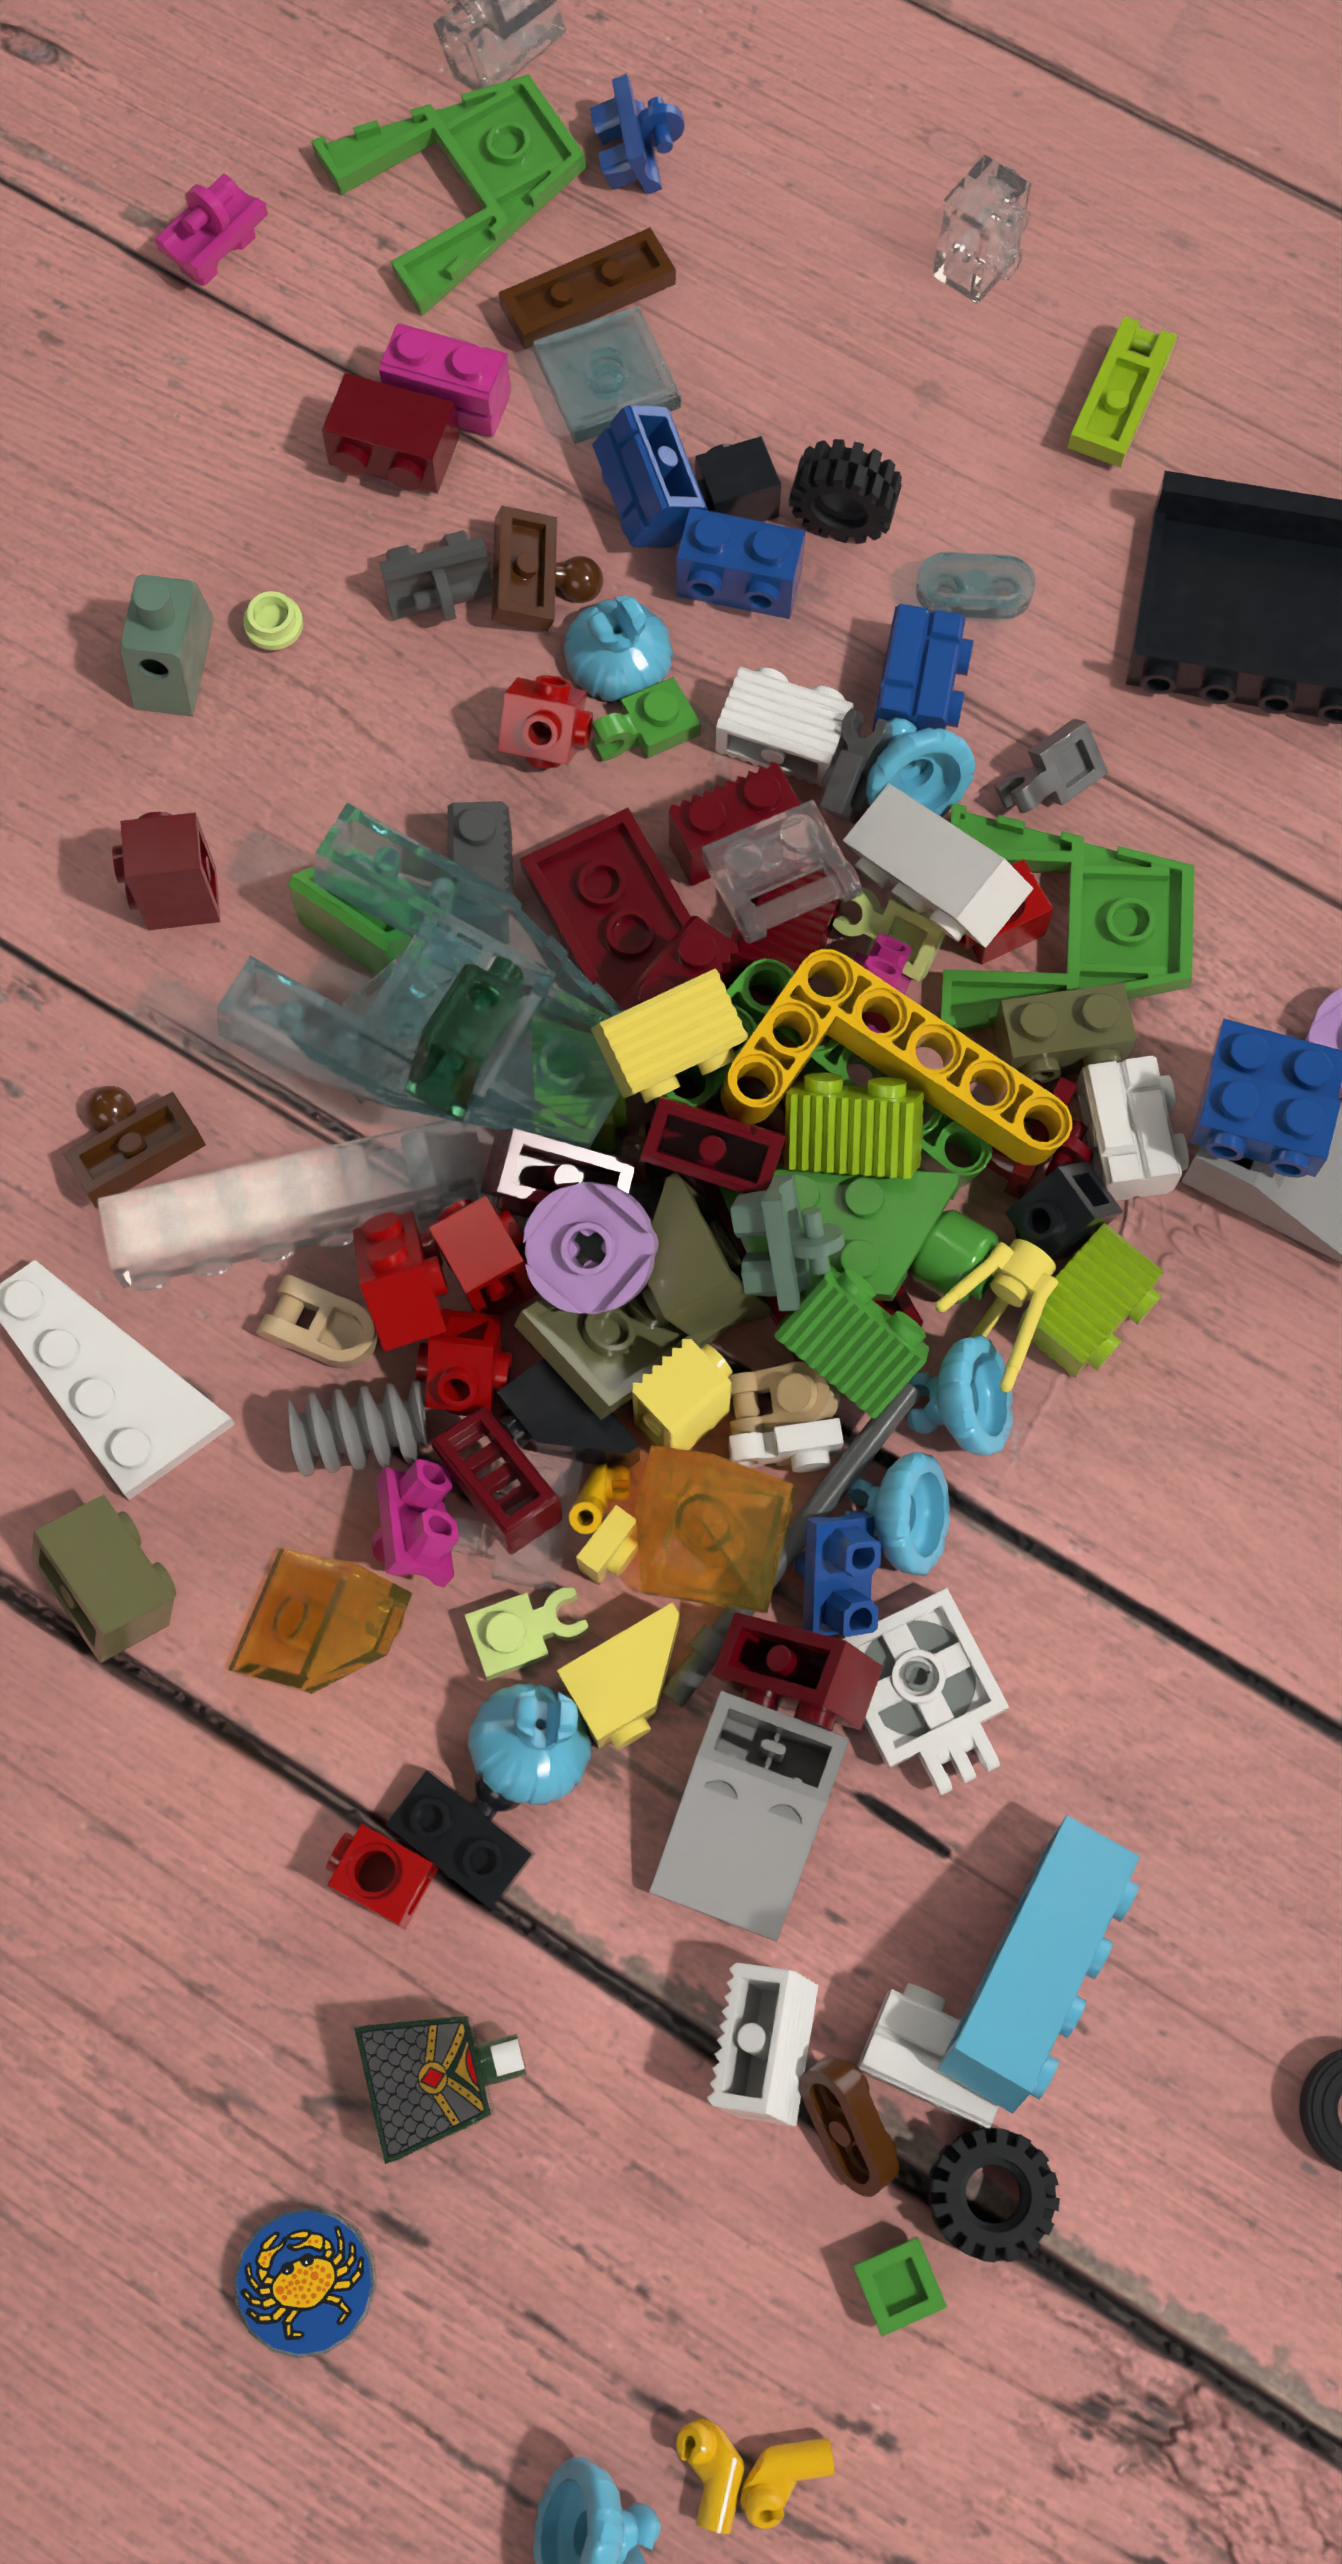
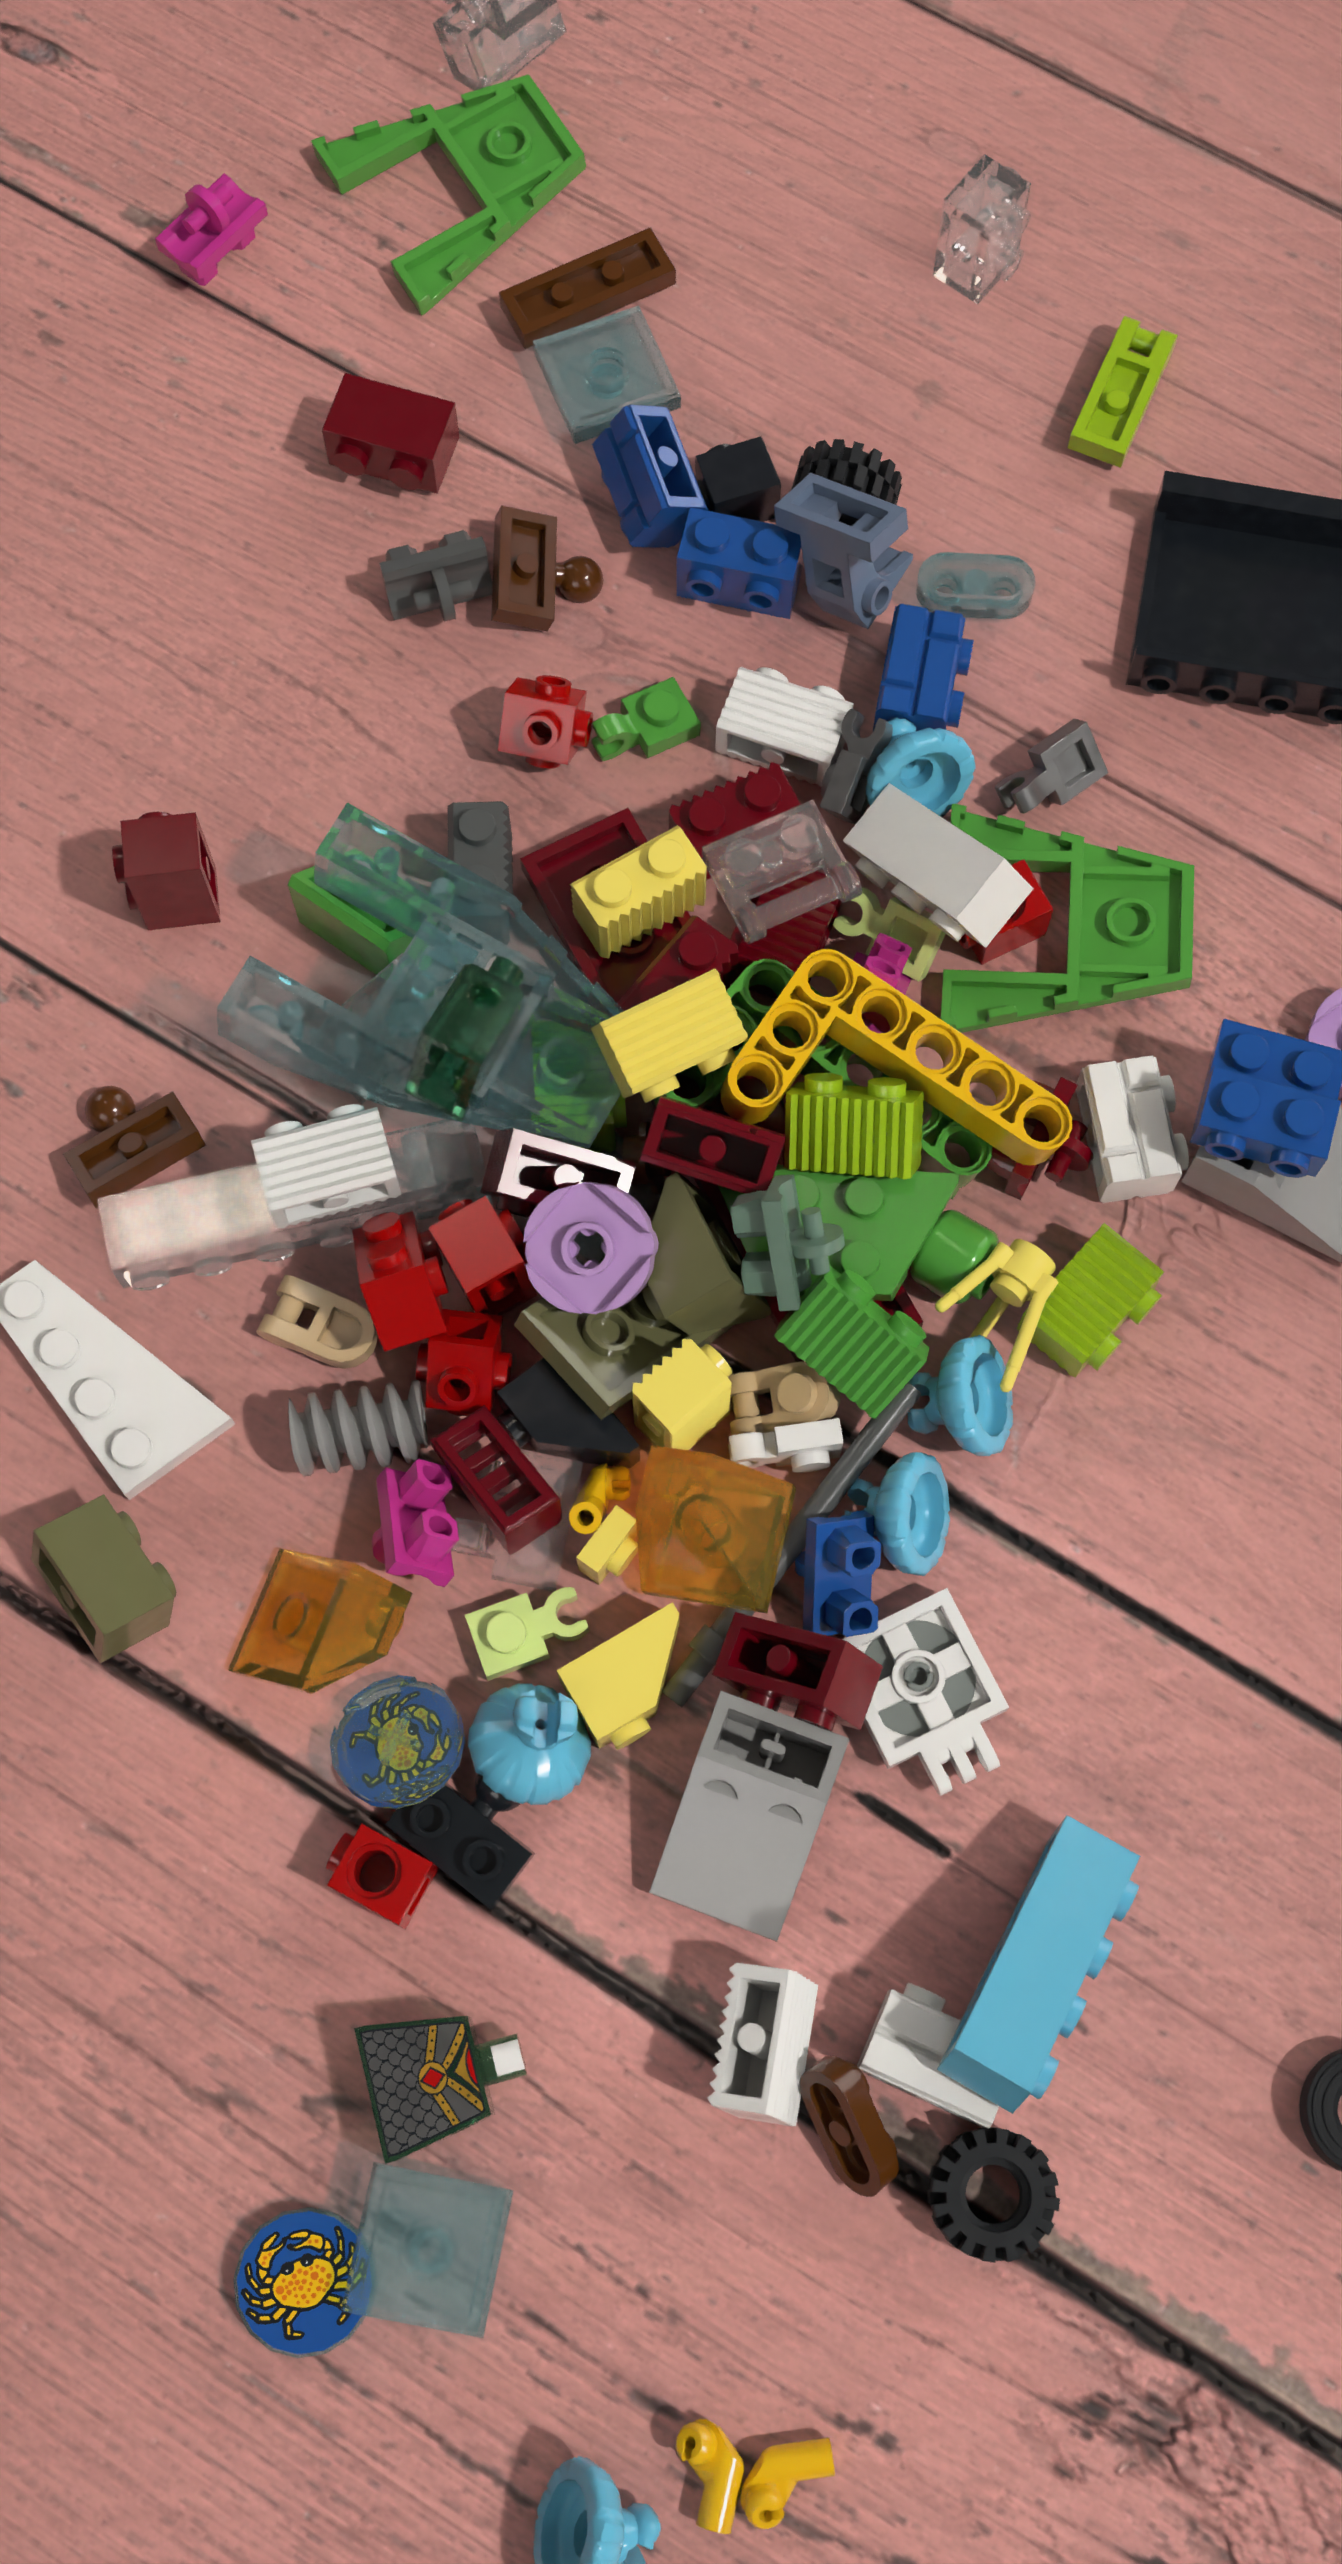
sand green torso [121,574,214,717] -> none
yellowish green plate [243,591,303,650] -> none
dark pink brick [379,323,511,437] -> none
medium azure hair [563,596,674,703] -> none
blue hips [590,73,685,195] -> none
bright green plate [852,2236,947,2337] -> none
olive brick [992,982,1137,1083] -> none
black brick [1005,1161,1123,1260] -> none
none -> white brick [251,1104,401,1228]
none -> clear light blue tile [330,1675,466,1809]
none -> clear light blue plate [341,2162,513,2338]
none -> light yellow brick [570,825,707,959]
none -> sand blue tile [774,473,913,629]

